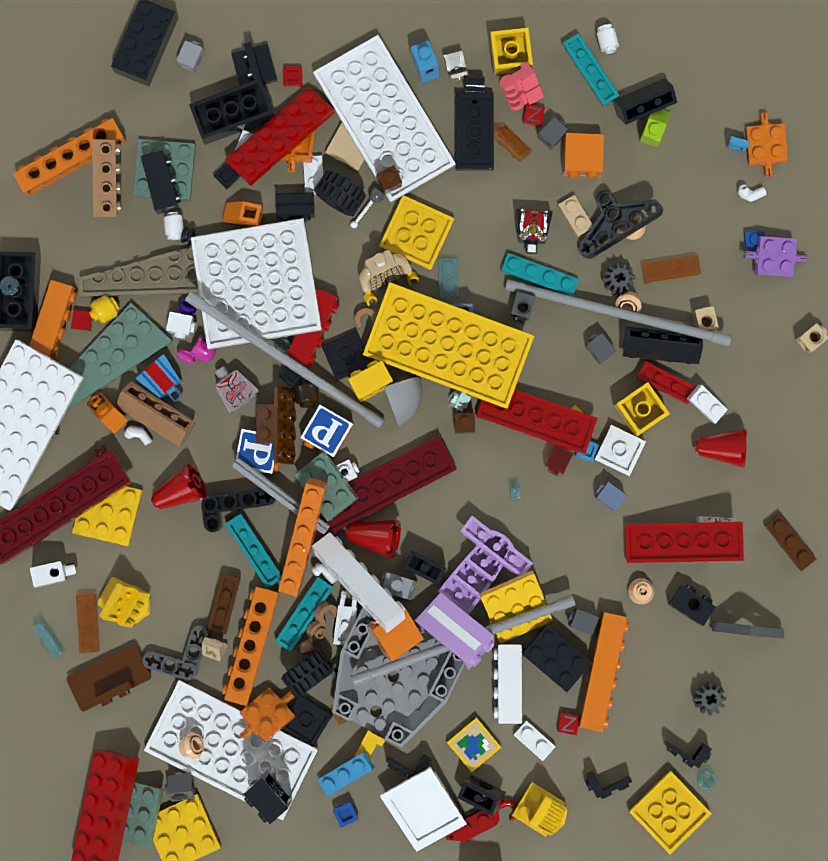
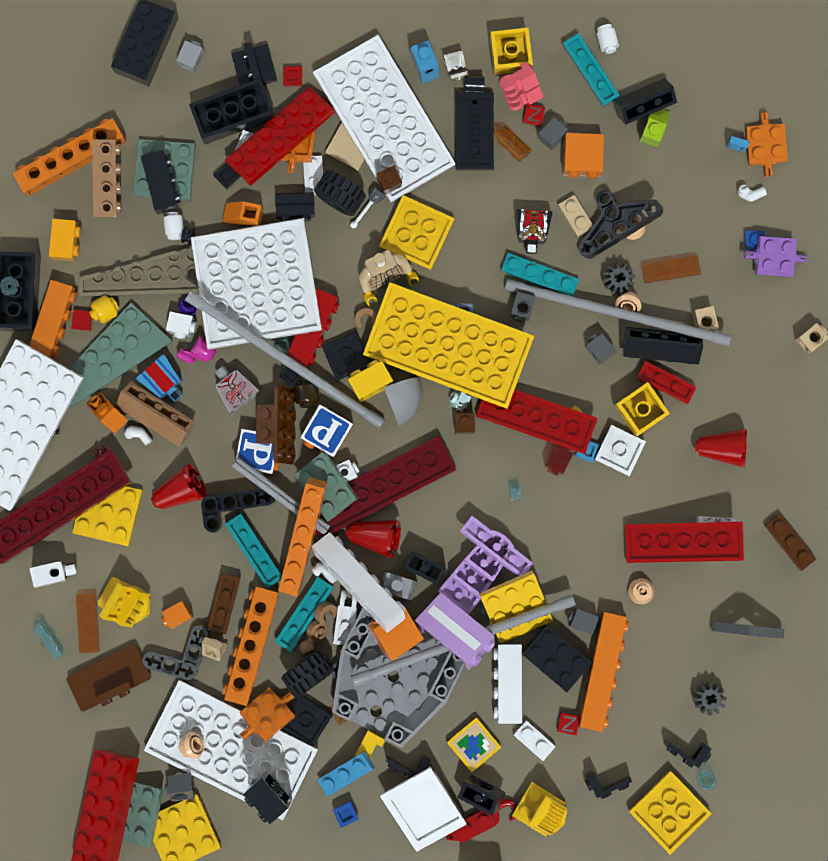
clear light blue plate [439,259,459,298] -> none
sand blue brick [595,482,627,512] -> none
black brick [668,584,716,626] -> none
white plate [687,384,728,424] -> none
none -> light orange brick [49,219,81,262]
none -> orange brick [161,600,193,629]

